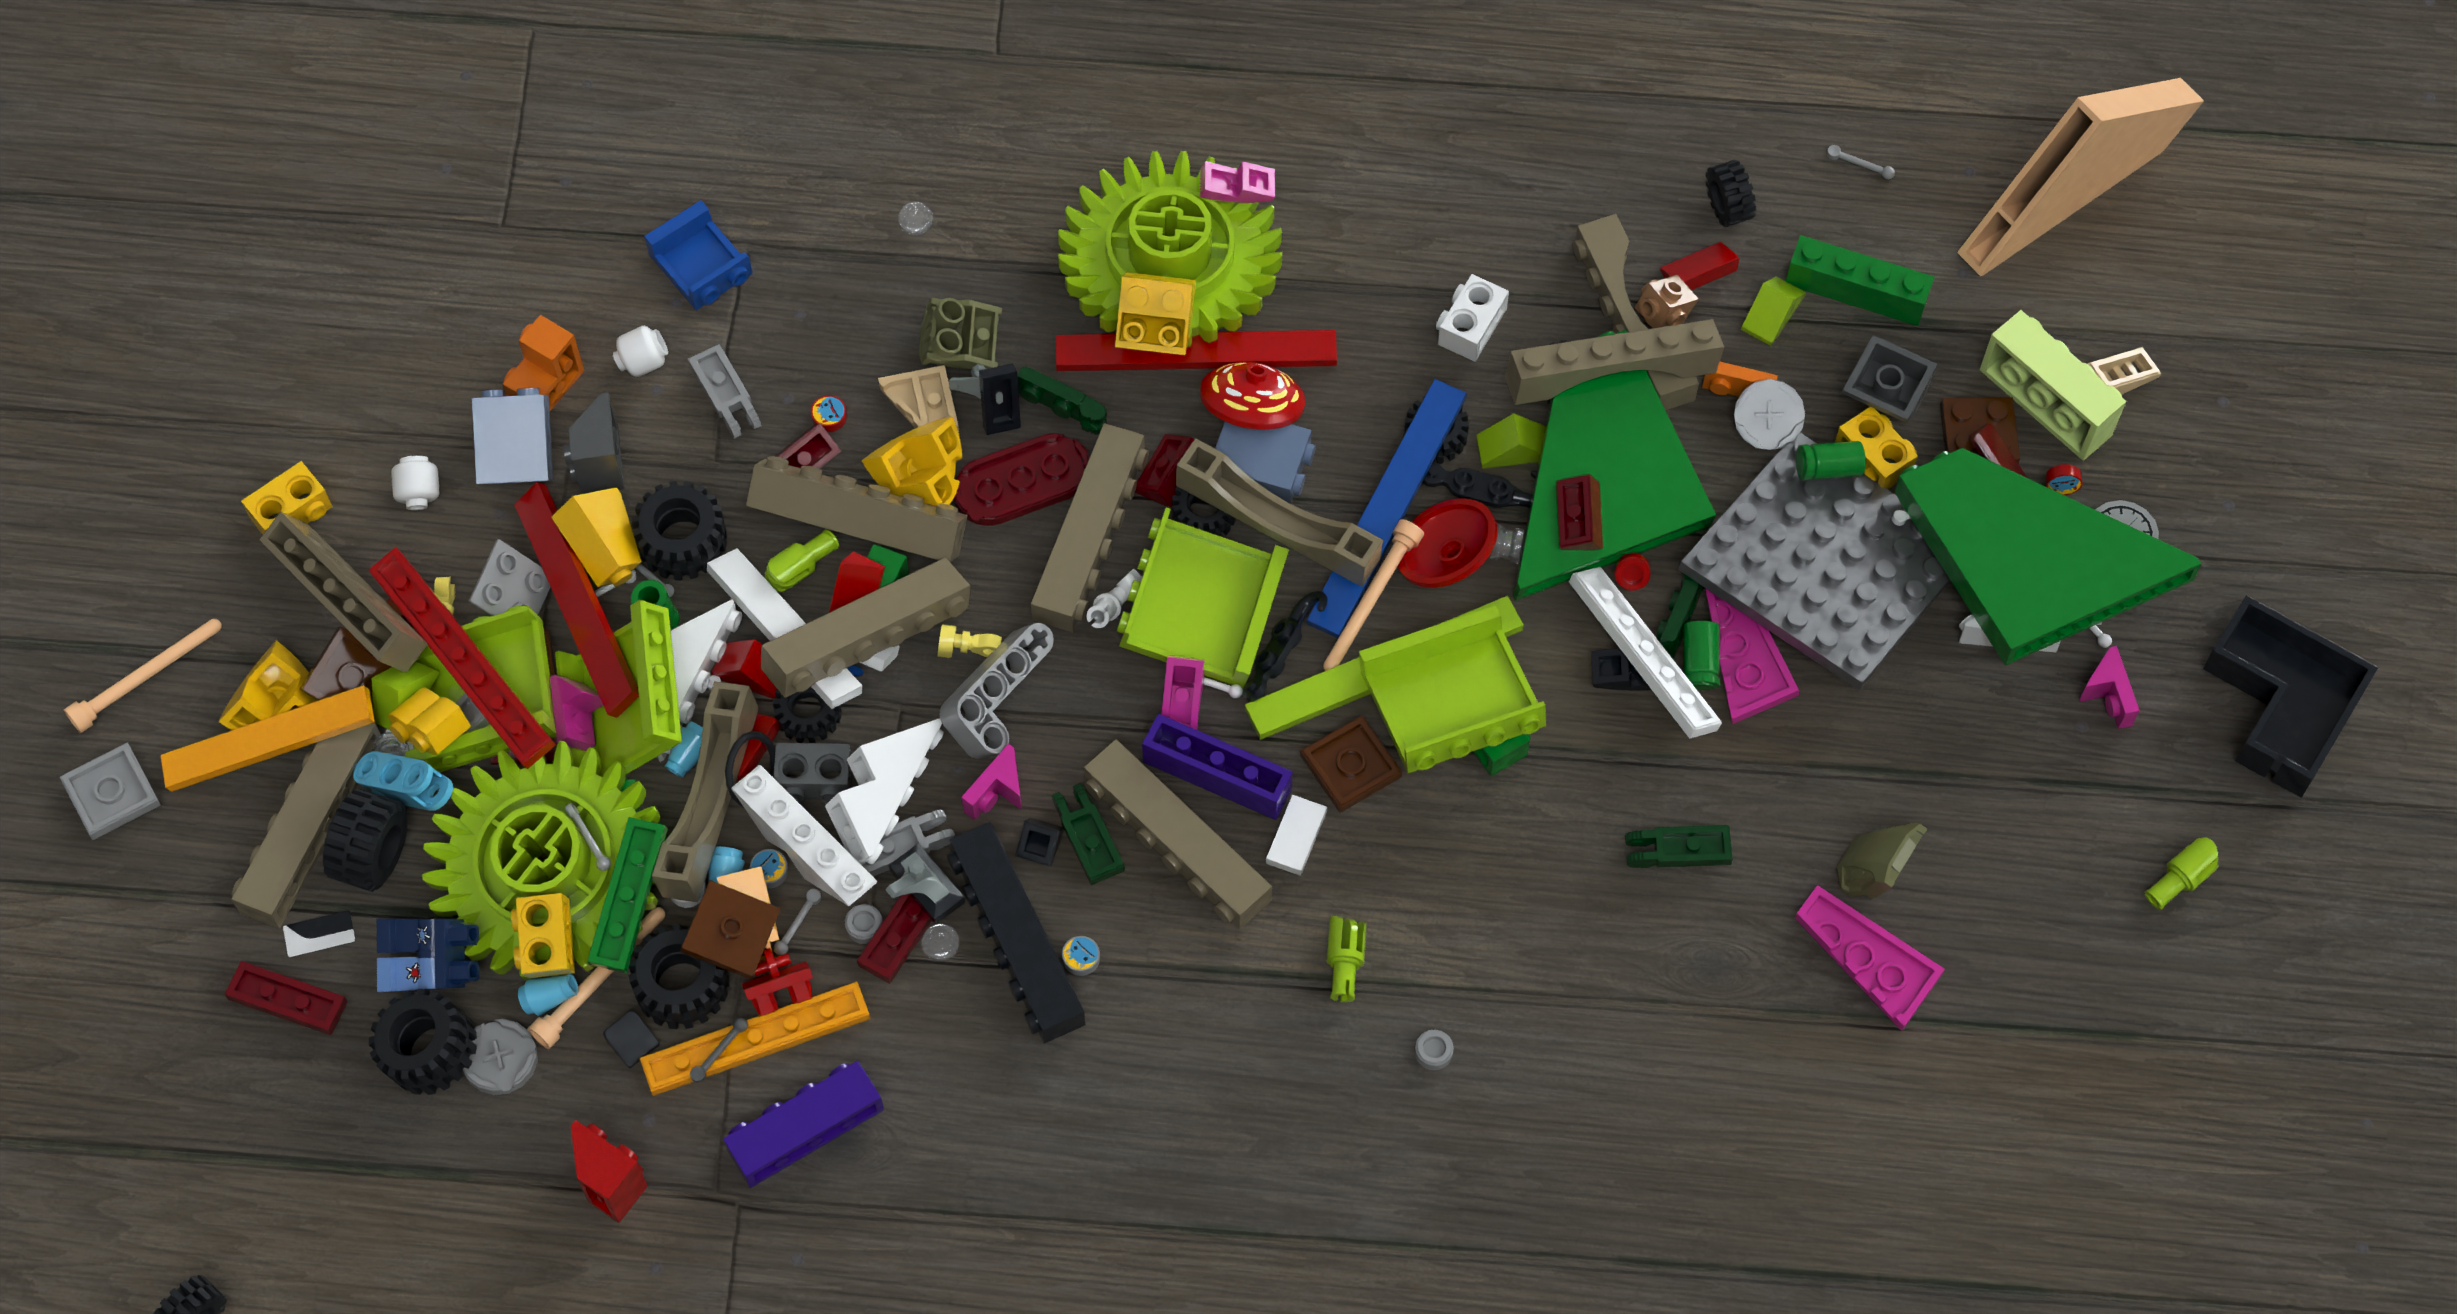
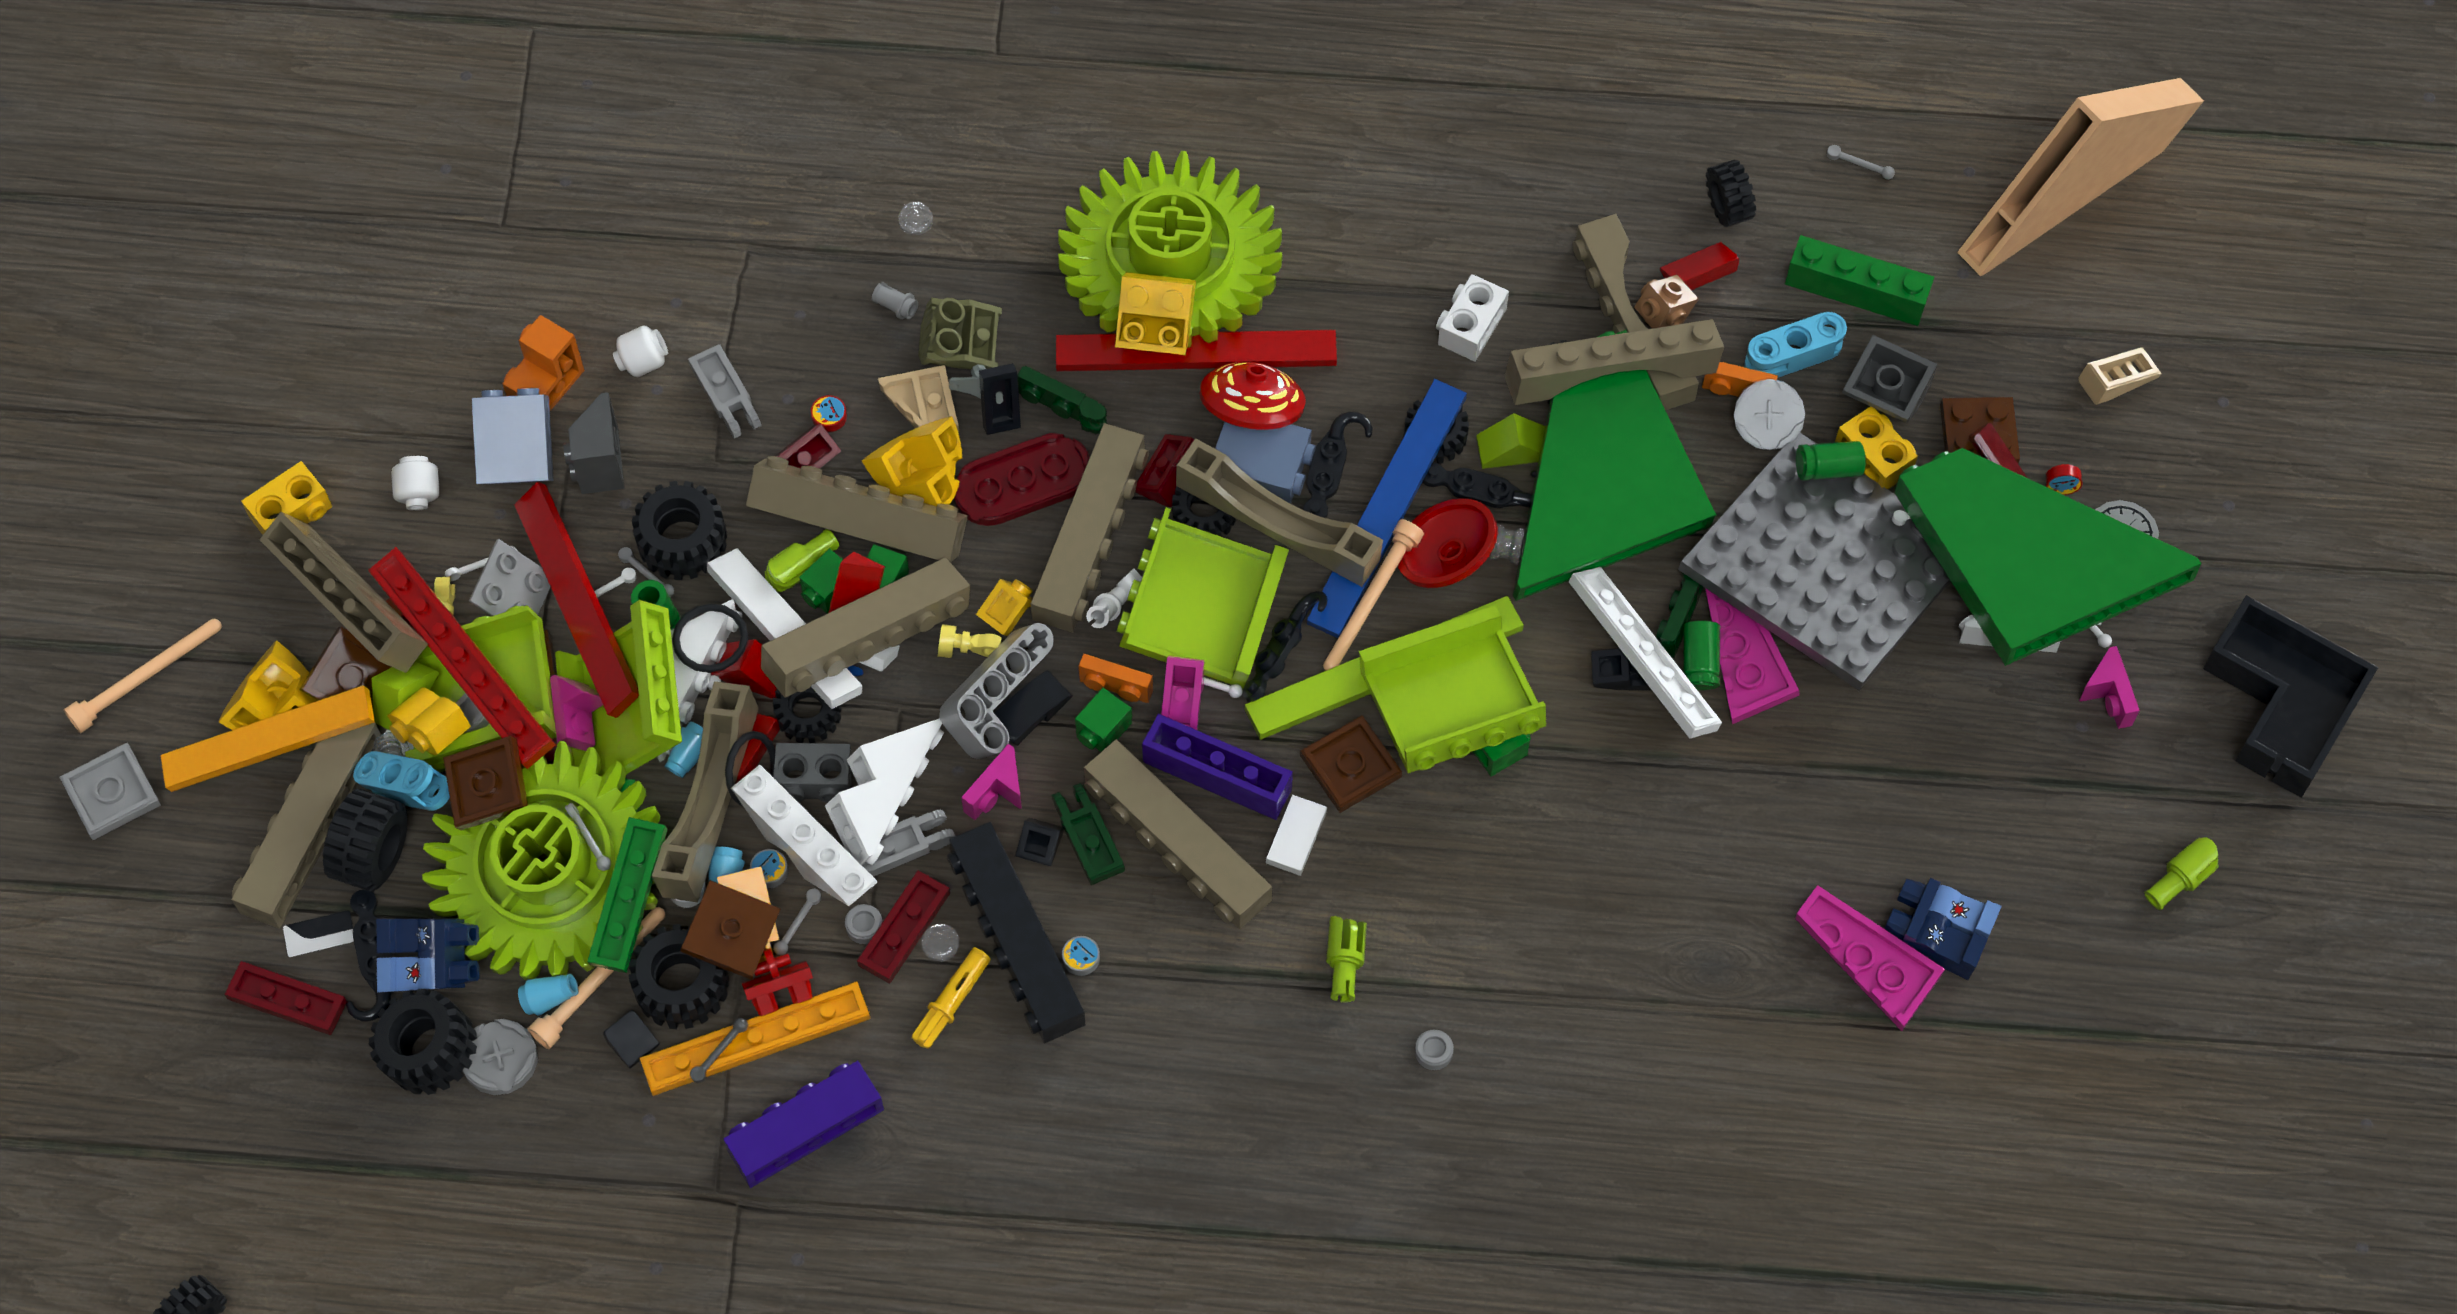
yellow brick [511,893,575,978] -> none
yellow slope [551,487,642,587] -> none
red slope [571,1120,648,1223] -> none
blue panel [644,200,753,310] -> none
piece [886,843,965,925] -> none
dark pink slope [1200,161,1275,203] -> none
dark red slope [1556,474,1603,550] -> none
red tile [1614,553,1651,591] -> none
dark green hinge [1625,825,1733,868] -> none
lime slope [1741,276,1806,346] -> none
olive slope [1837,823,1927,899] -> none
yellowish green brick [1980,310,2127,461] -> none
none -> black piece [346,889,393,1022]
none -> reddish brown plate [443,736,528,830]
none -> white hinge [445,546,518,581]
none -> black piece [672,604,748,673]
none -> green brick [799,548,843,614]
none -> light grey pin [872,282,918,319]
none -> yellow axle [912,947,991,1049]
none -> yellow bracket [976,579,1033,636]
none -> black slope [994,670,1073,746]
none -> green brick [1075,688,1132,752]
none -> orange plate [1079,654,1153,703]
none -> black piece [1303,412,1373,518]
none -> medium azure piece [1744,312,1847,378]
none -> dark blue hips [1884,878,2002,980]

